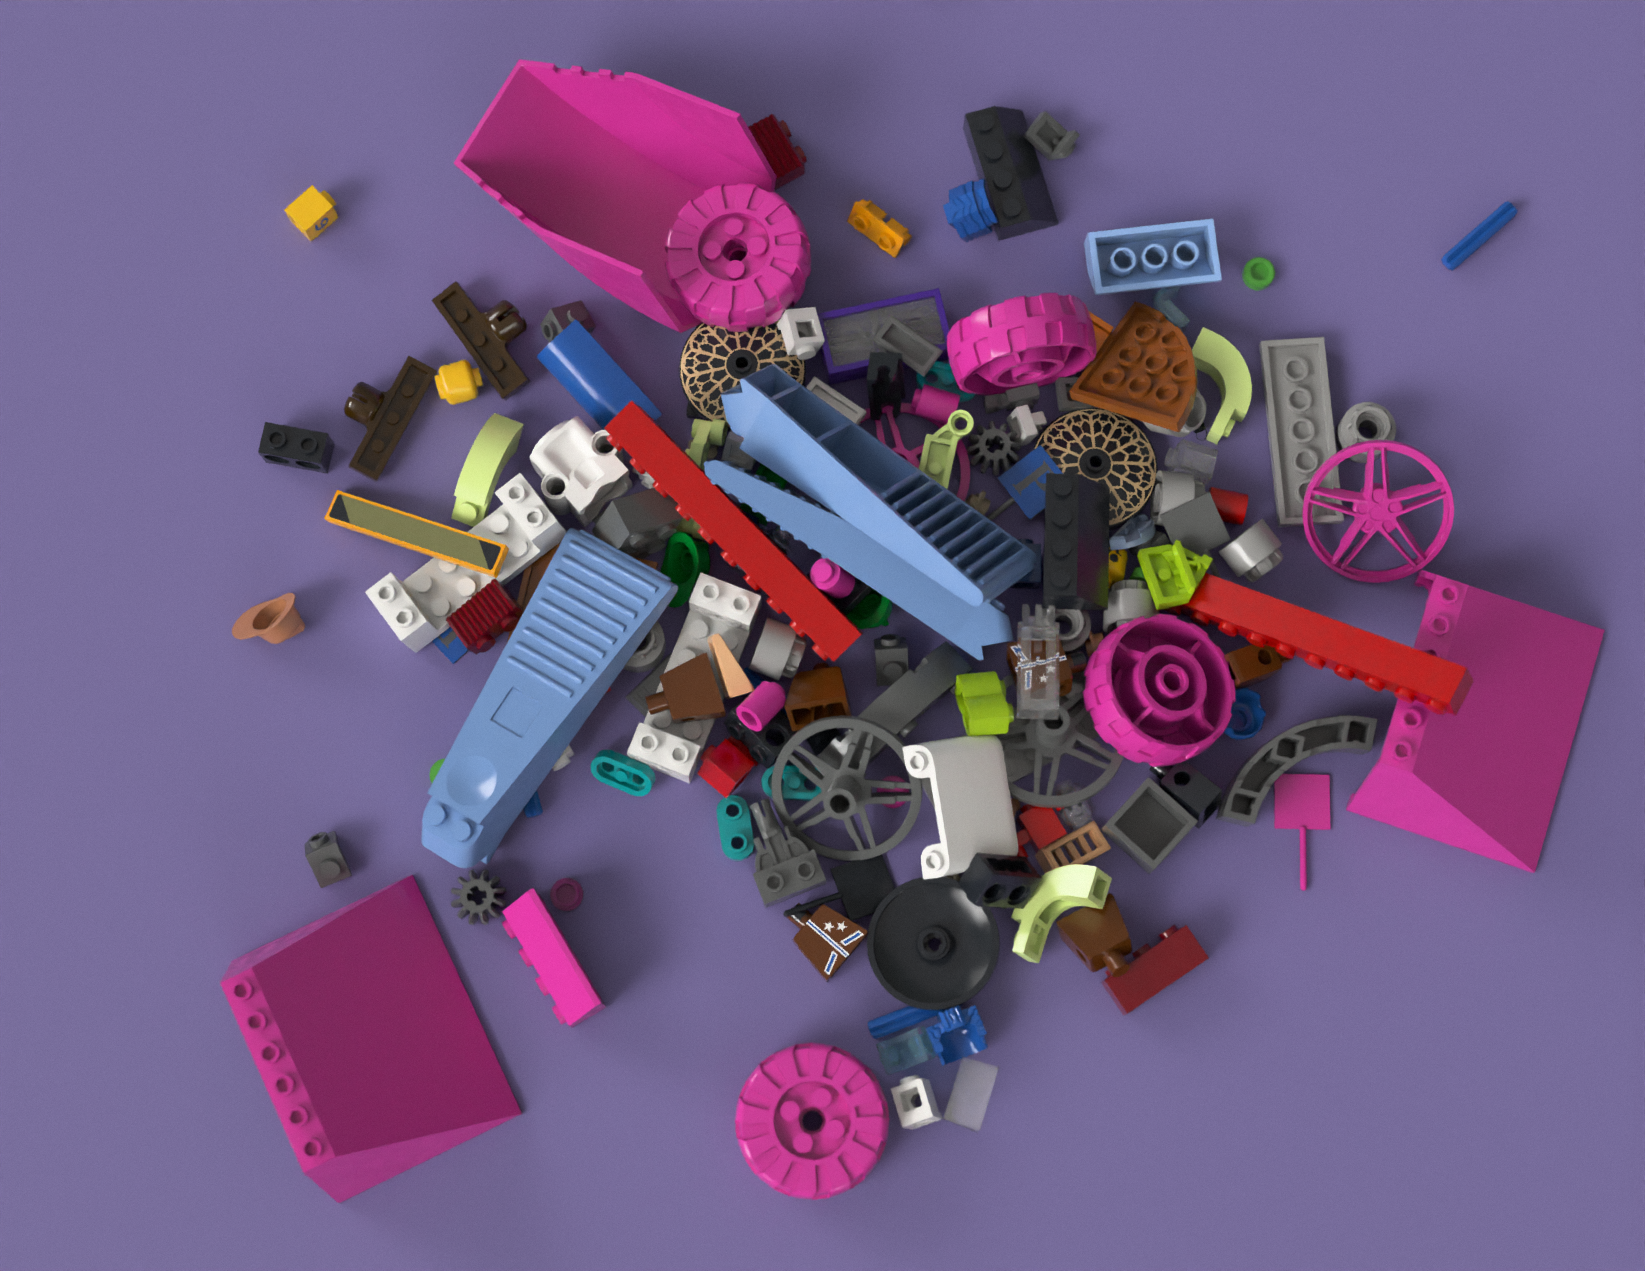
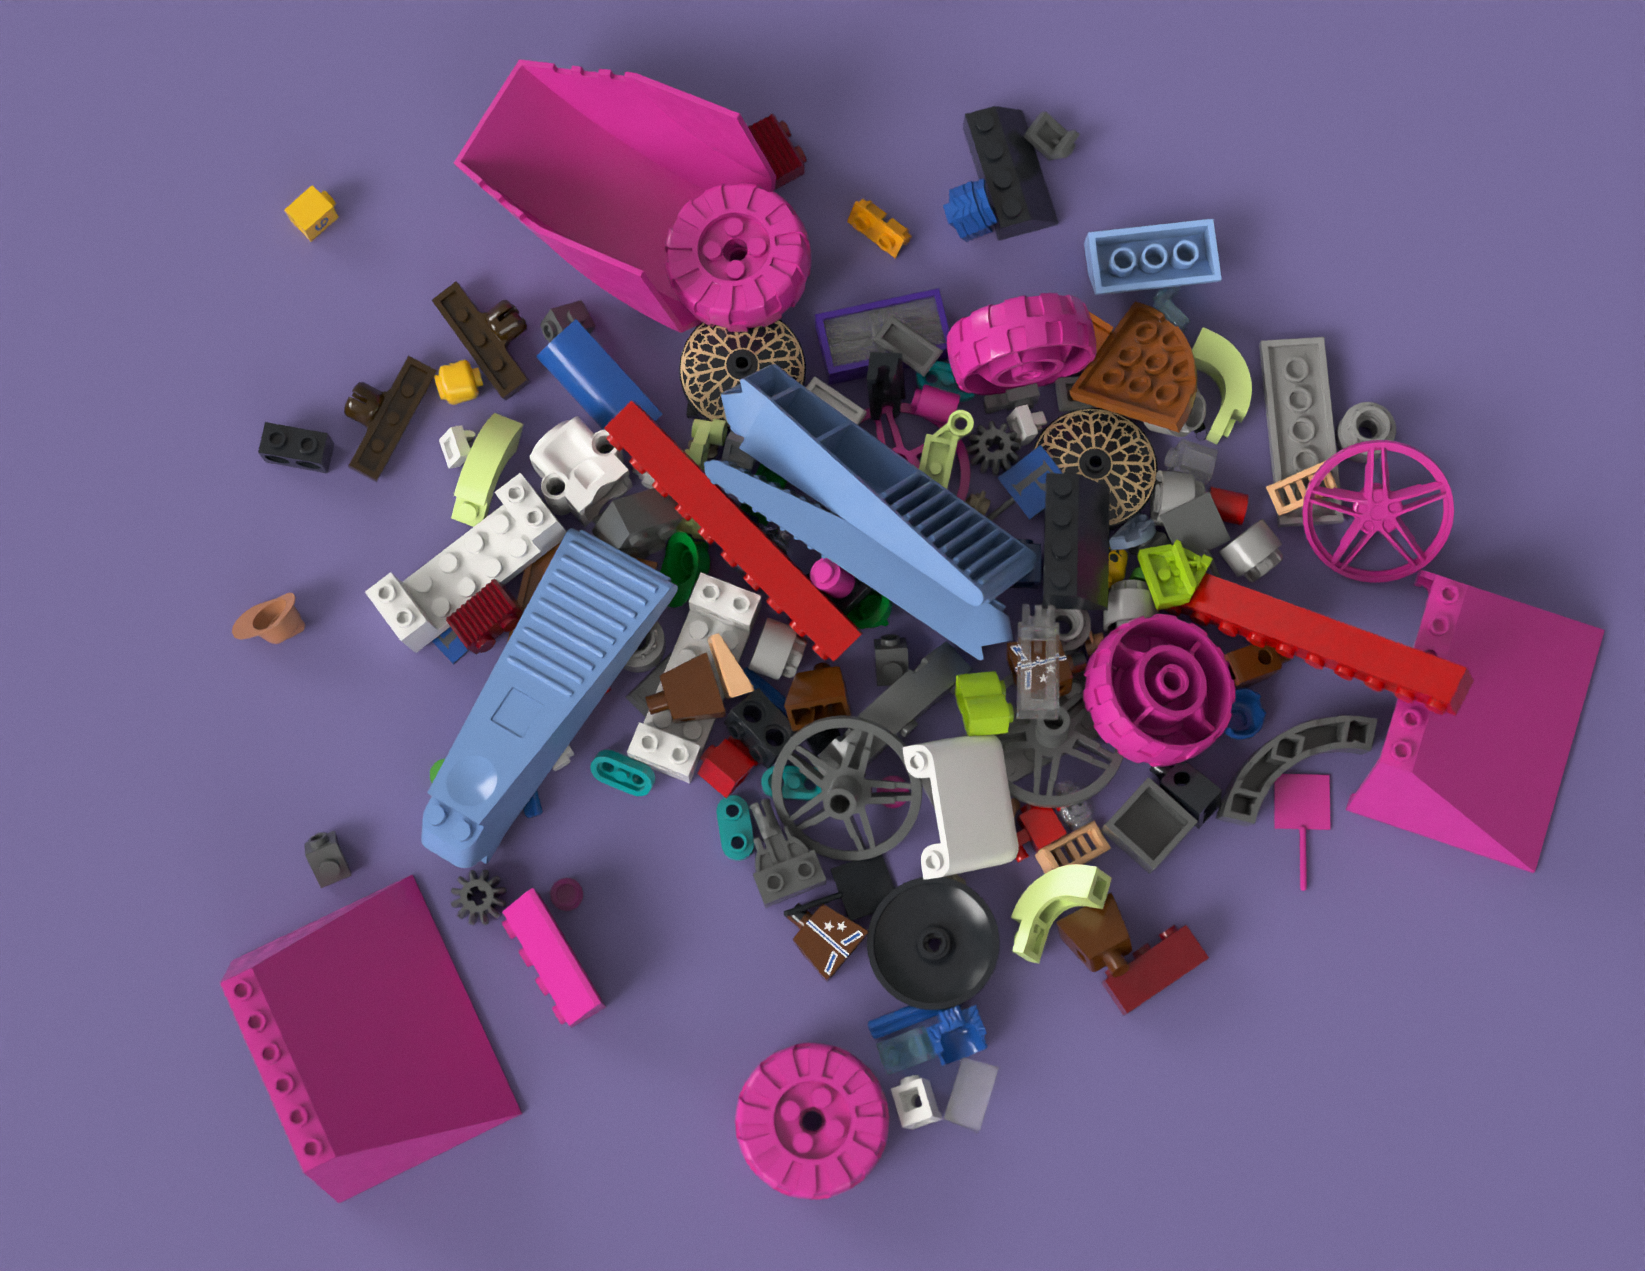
tile [324,490,509,578] -> none
dark pink brick [736,681,786,732] -> none
white brick [777,307,825,360] -> none
black brick [958,853,1042,909] -> none
bright green tile [1242,257,1275,291] -> none
blue axle [1441,201,1518,271] -> none
none -> white tile [439,425,475,469]
none -> light nougat slope [1266,461,1338,516]

